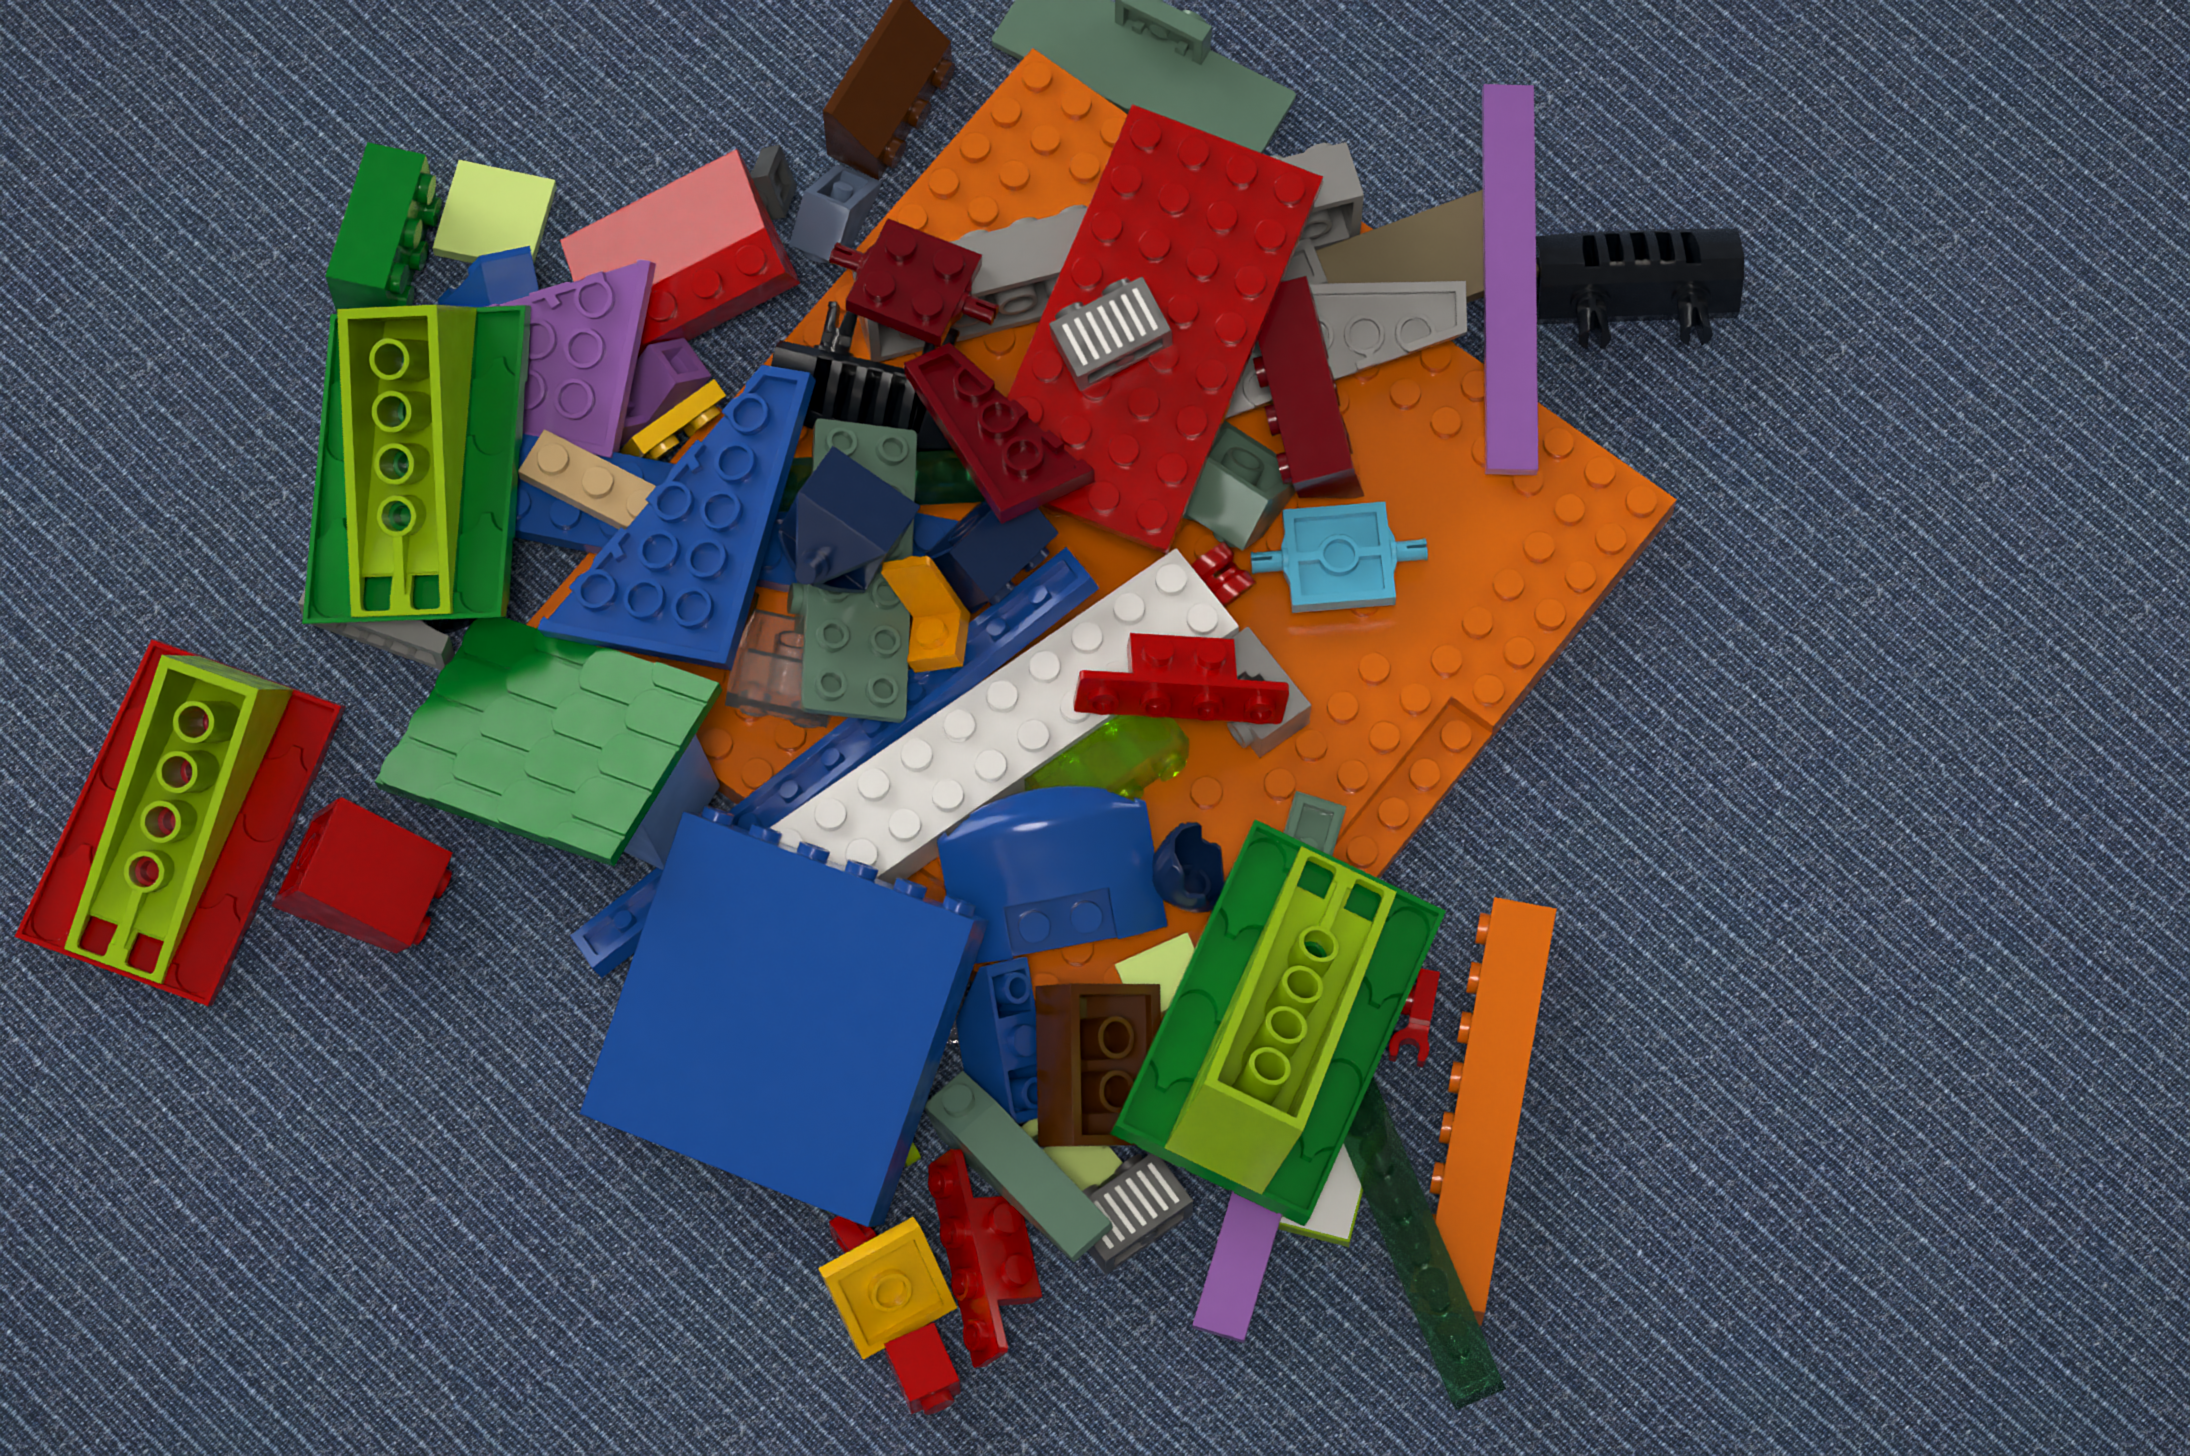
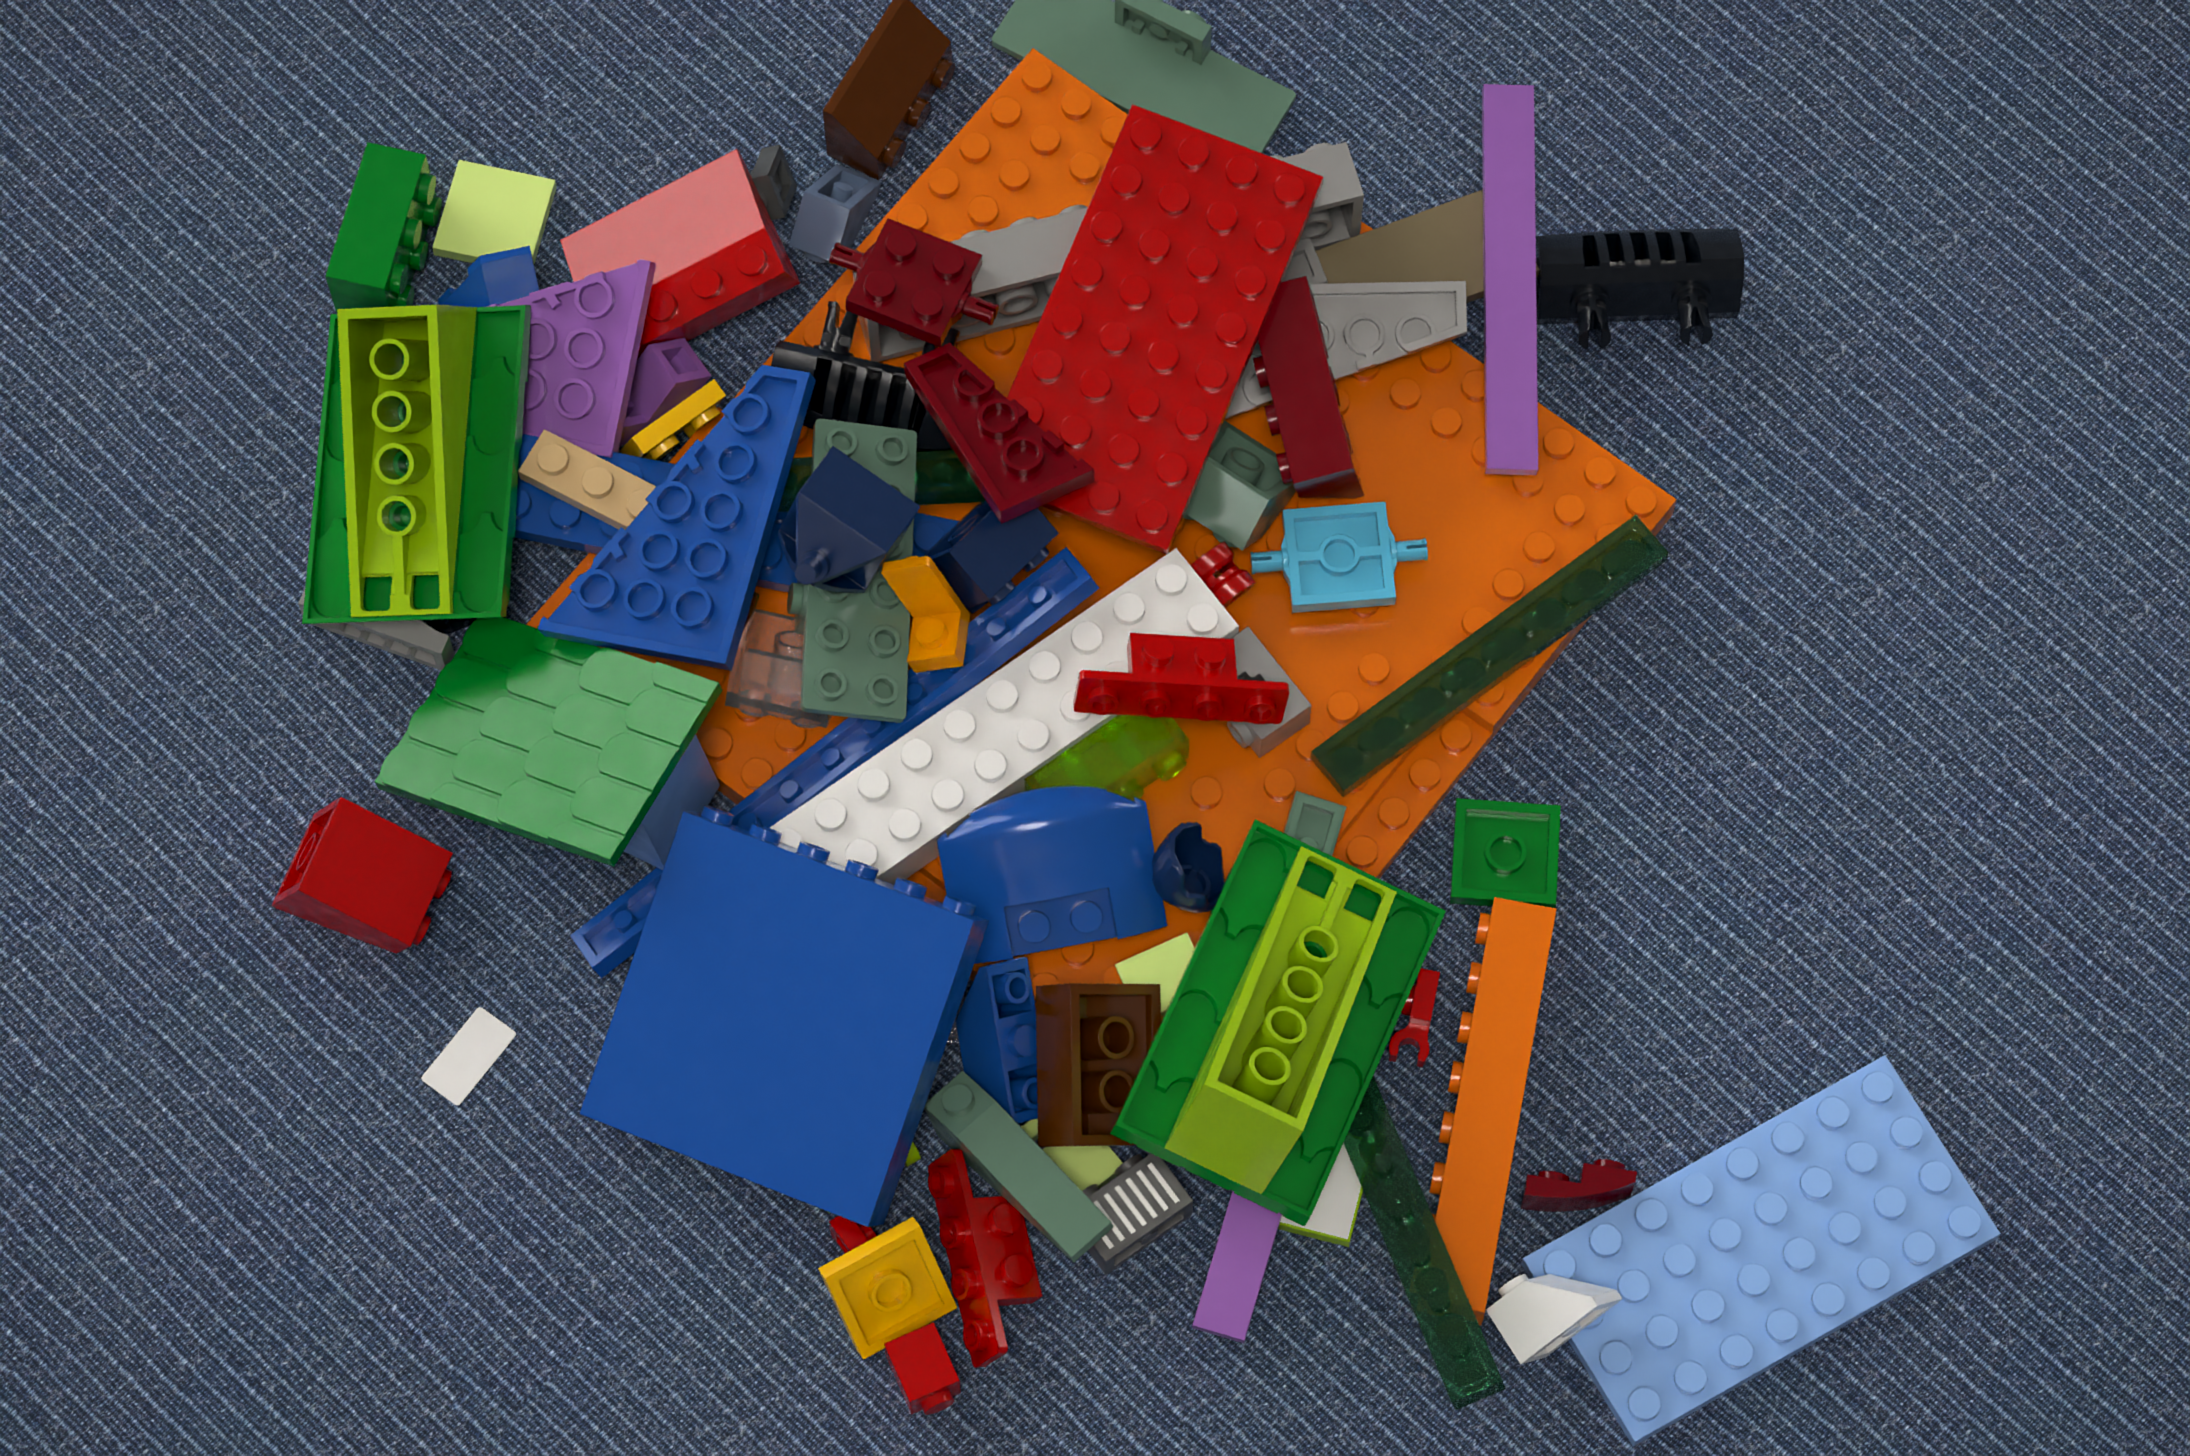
piece [14,639,346,1006] -> none
flat silver brick [1049,277,1173,391] -> none
none -> white sticker [421,1007,516,1105]
none -> clear green plate [1311,515,1669,797]
none -> green plate [1450,798,1561,908]
none -> white slope [1486,1274,1622,1364]
none -> light blue plate [1521,1055,2001,1446]
none -> dark red slope [1521,1159,1637,1212]

